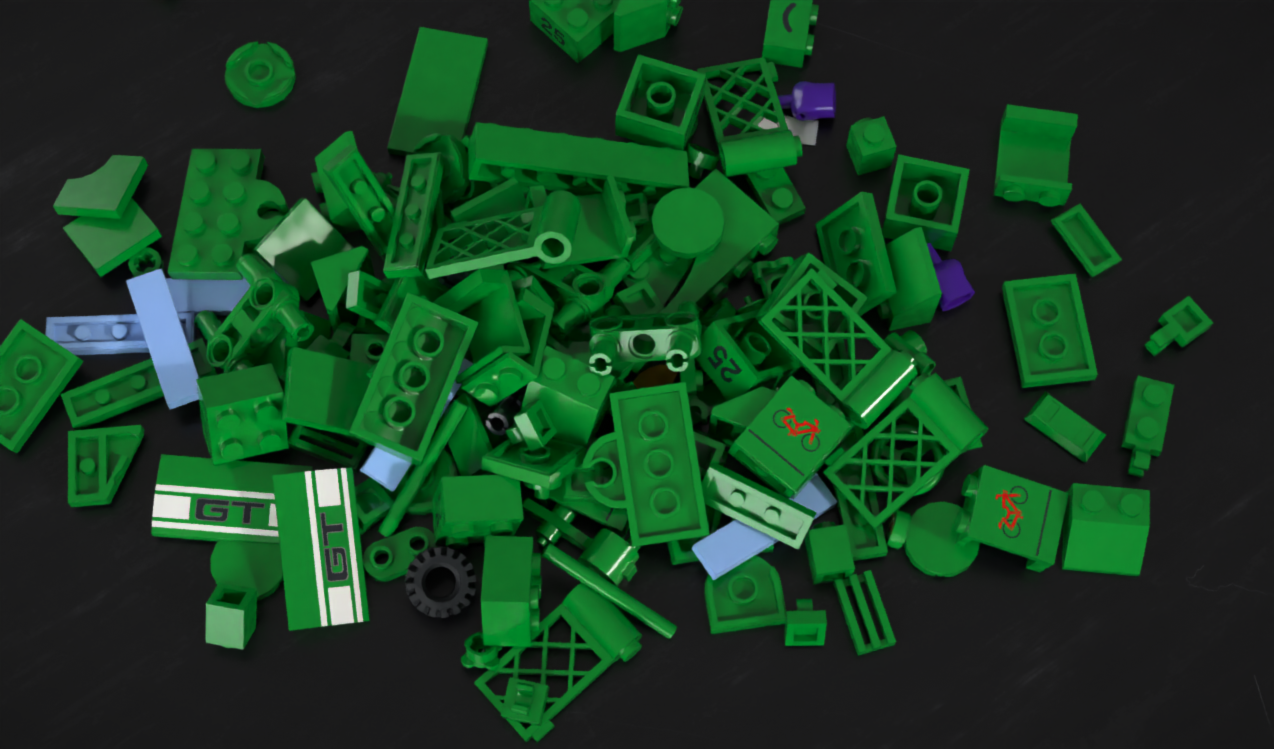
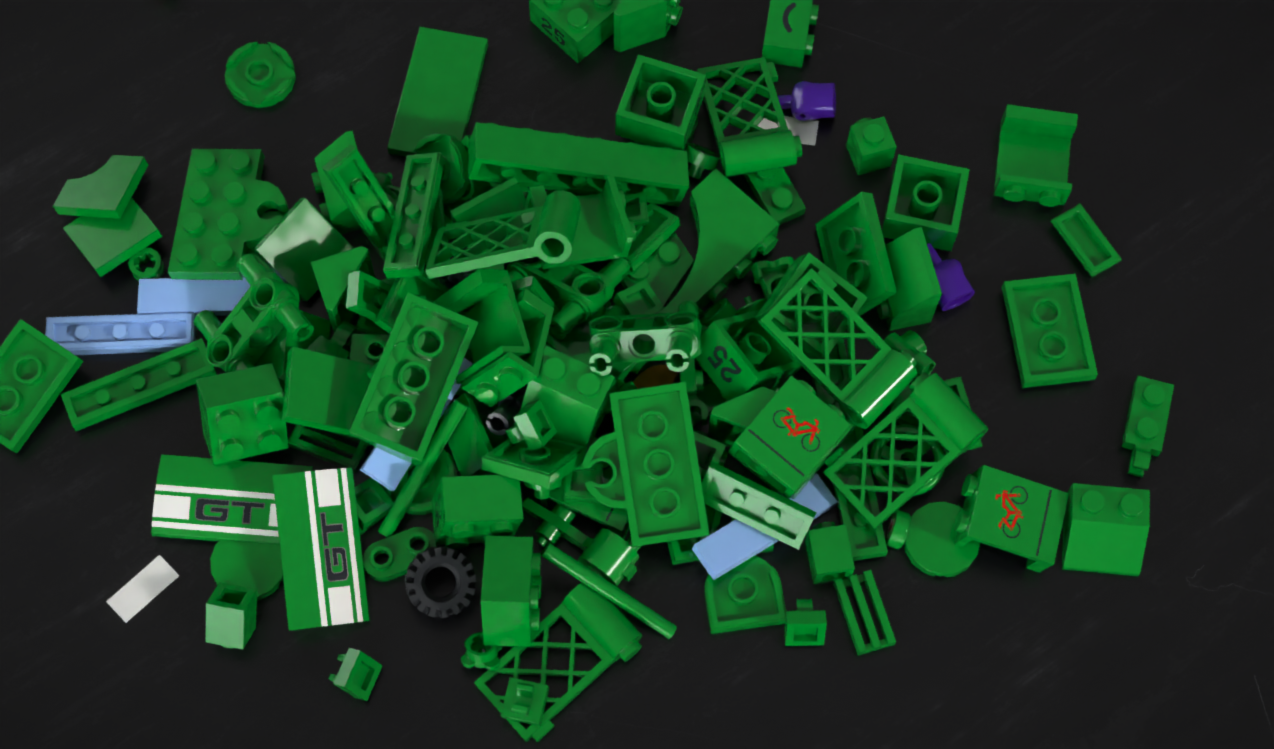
green wing [68,425,144,507] -> none
light blue tile [126,269,200,409] -> none
green tile [652,187,725,259] -> none
green tile [1024,391,1106,463] -> none
green plate [1144,296,1213,356] -> none
none -> white sticker [106,555,179,623]
none -> green tile [329,648,383,701]

